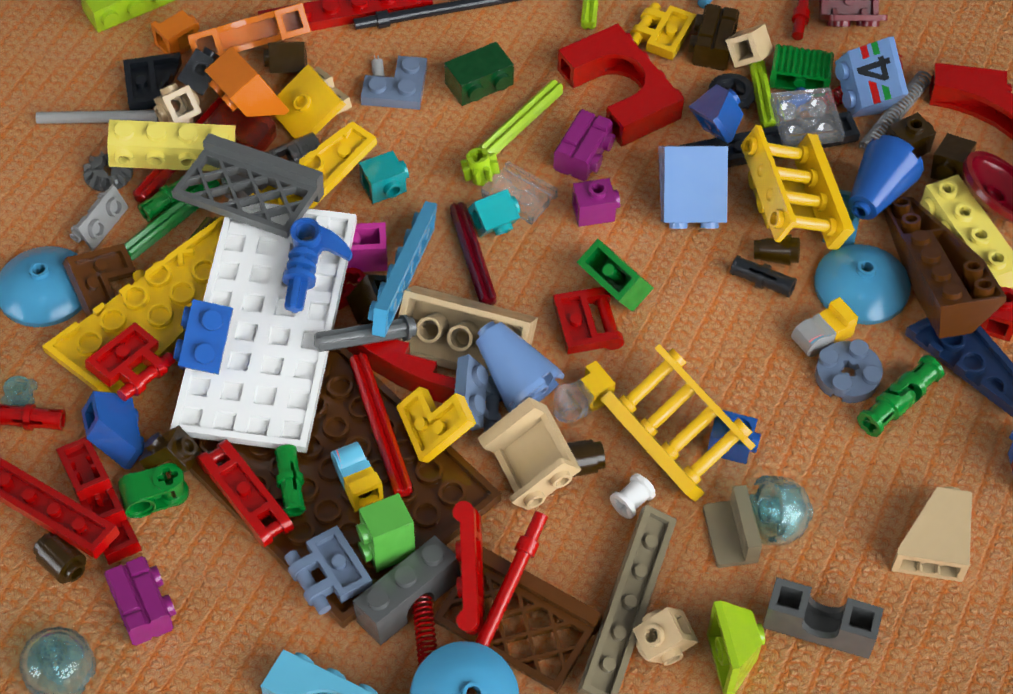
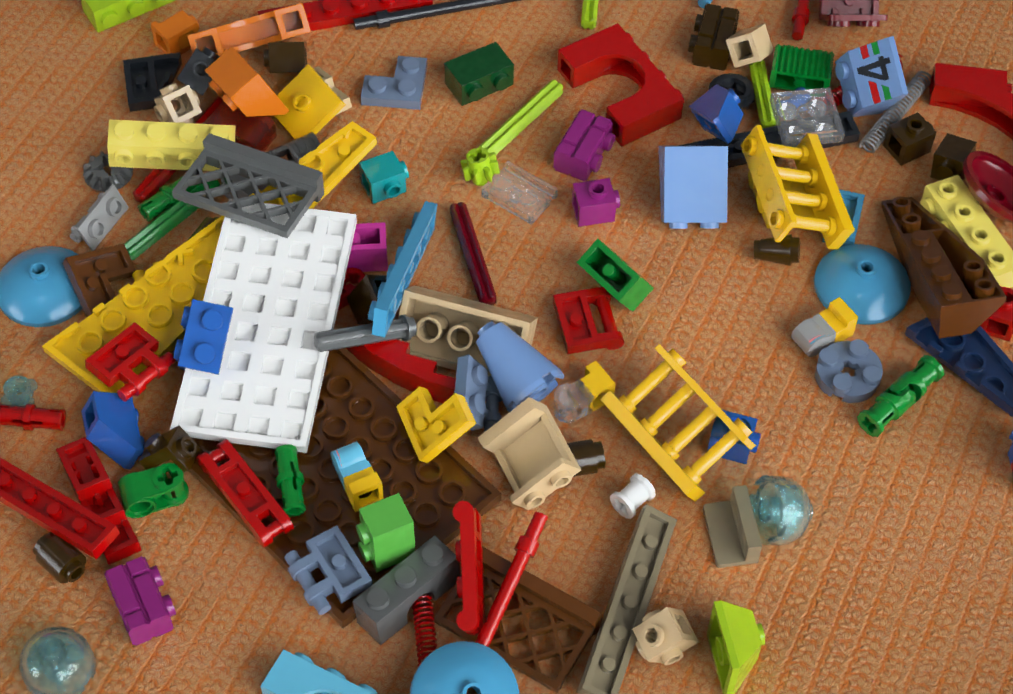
light grey bar [35,110,159,124] -> none
blue piece [282,218,353,313] -> none
red axle [350,353,413,498] -> none
light grey piece [371,55,385,76] -> none
teal brick [467,189,520,237] -> none
yellow plate [630,2,696,61] -> none
black pin [730,255,797,297] -> none
dark grey arch [763,577,884,659] -> none
blue cone [848,135,924,220] -> none
tan slope [891,487,972,582] -> none

